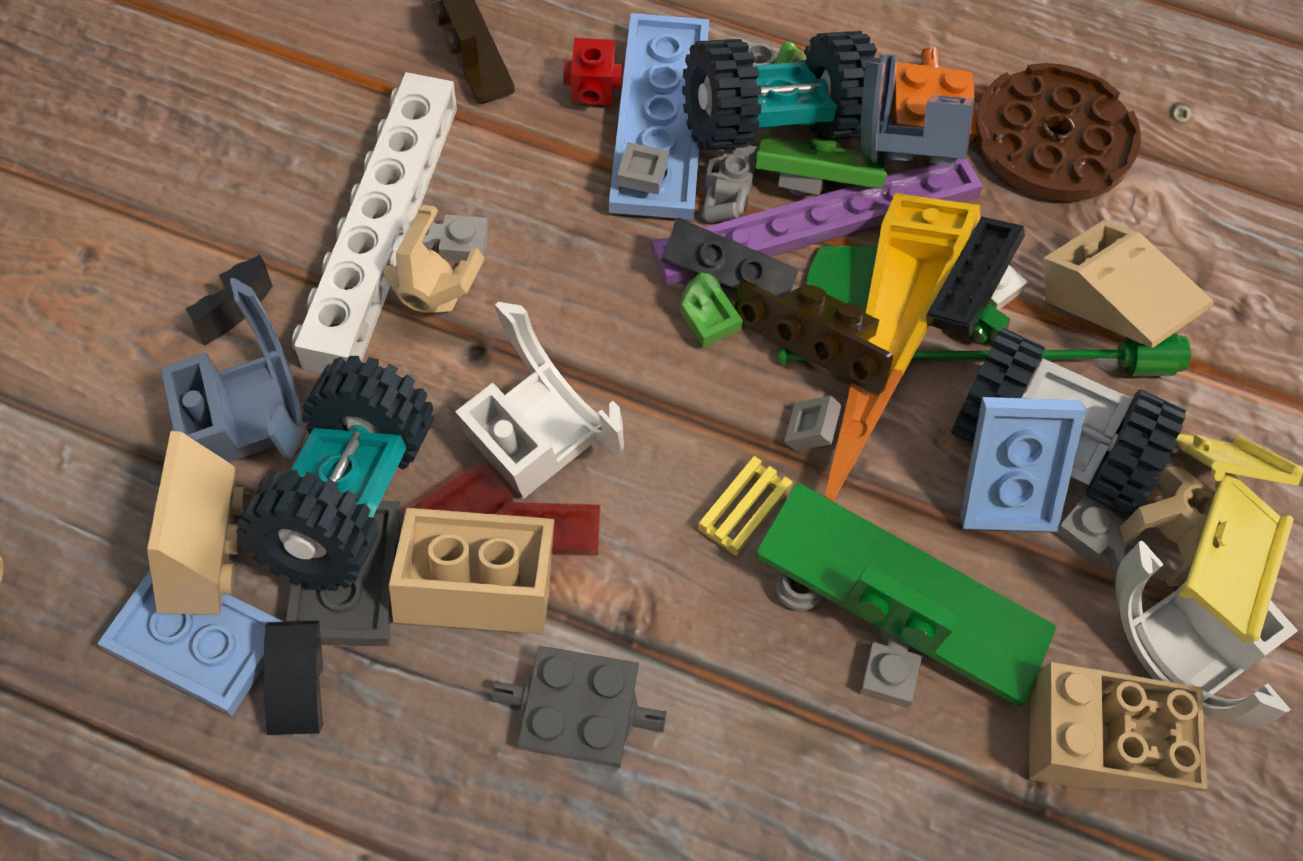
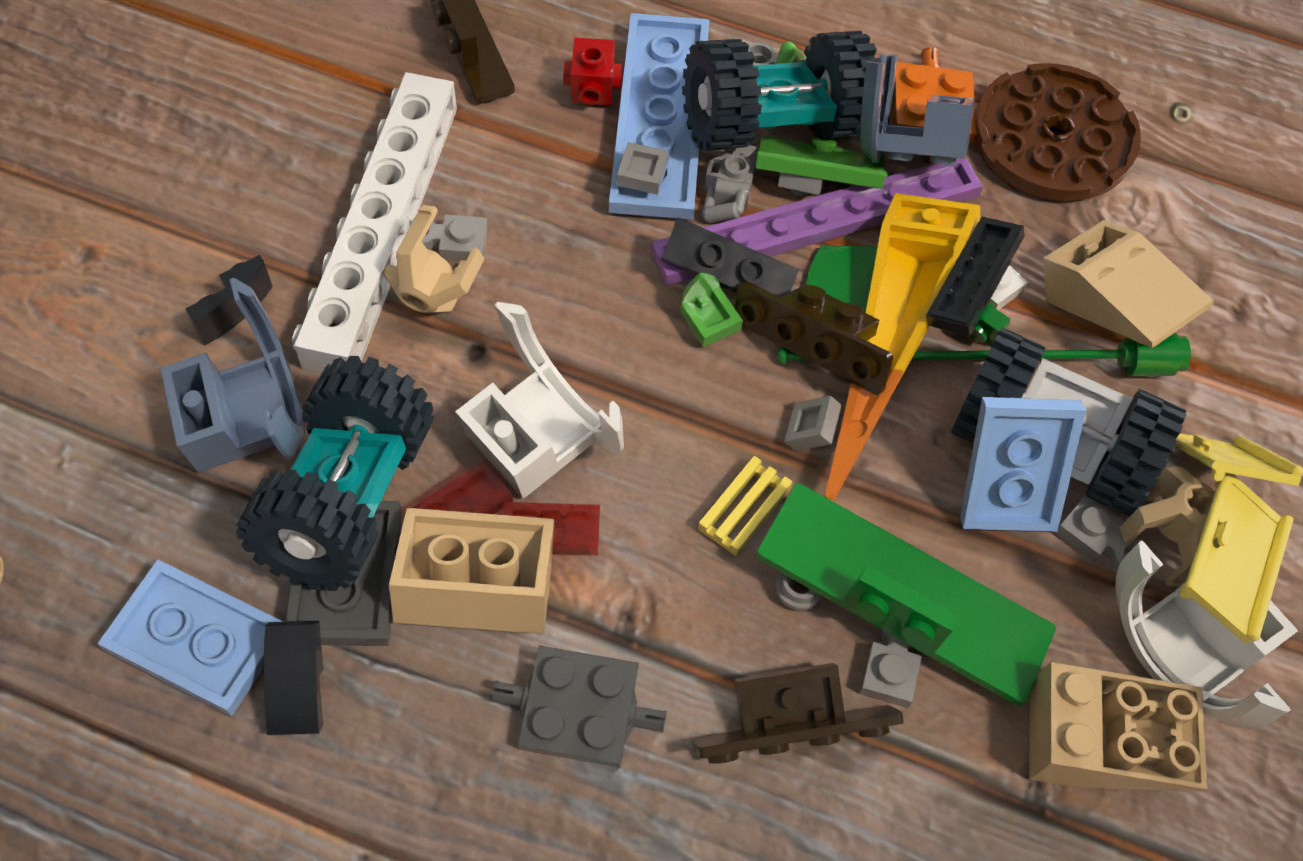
tan slope [147,431,246,615] -> none
none -> dark brown bracket [692,663,904,764]

